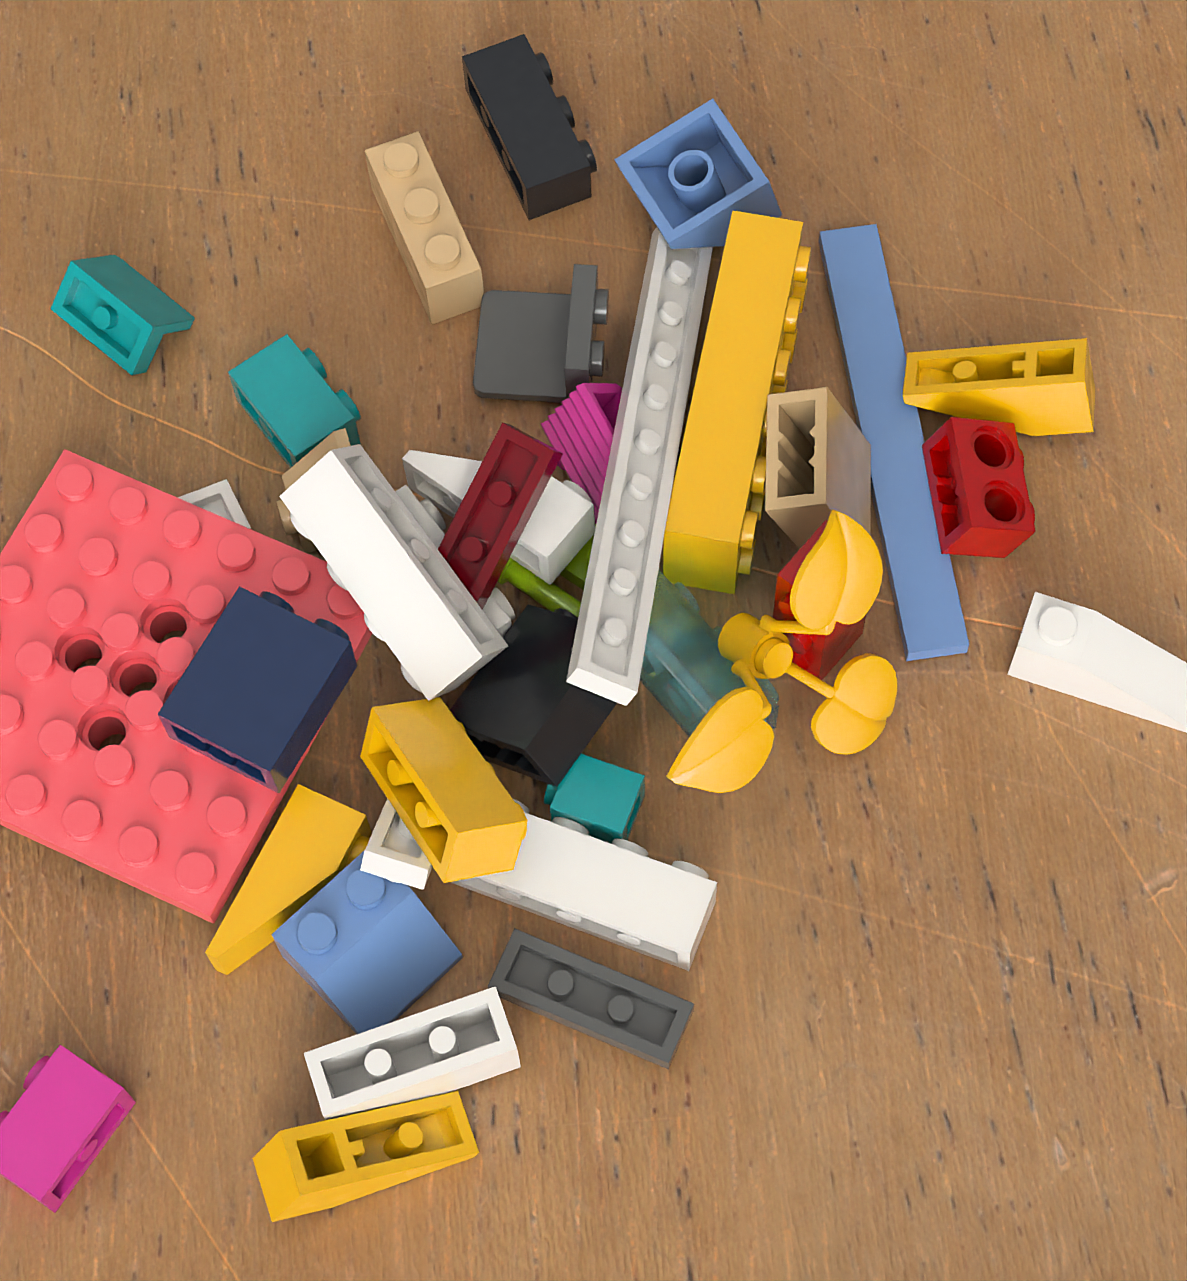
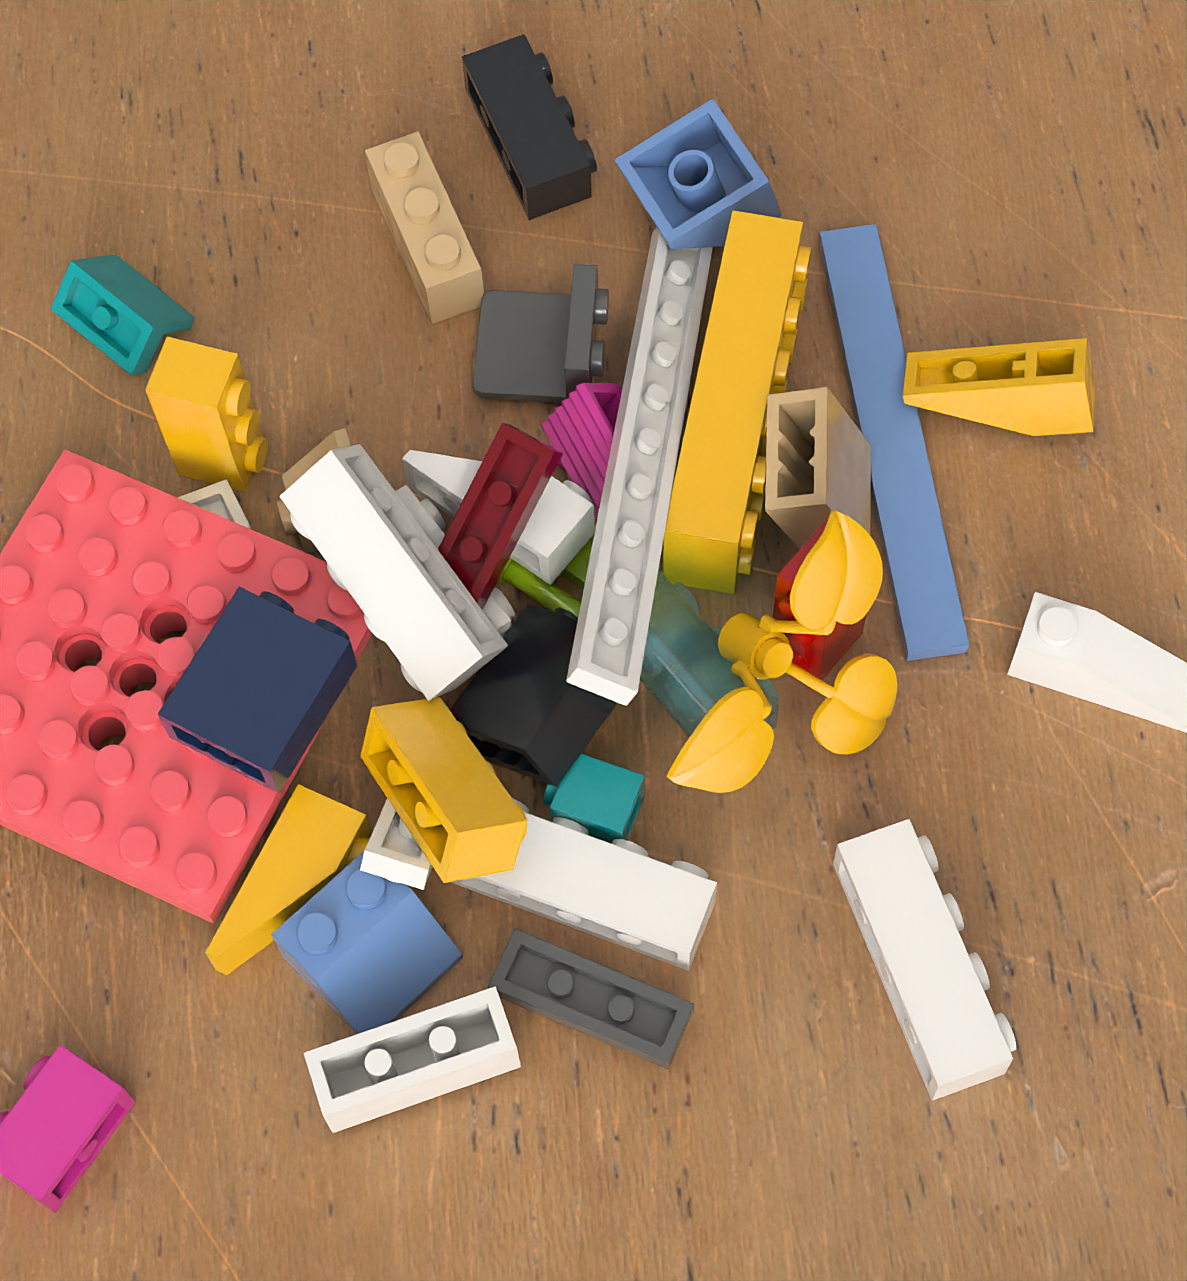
teal brick [228,334,361,468] -> none
yellow slope [252,1091,479,1222] -> none
red brick [922,417,1036,558] -> none
none -> yellow brick [145,336,268,492]
none -> white brick [833,819,1016,1101]

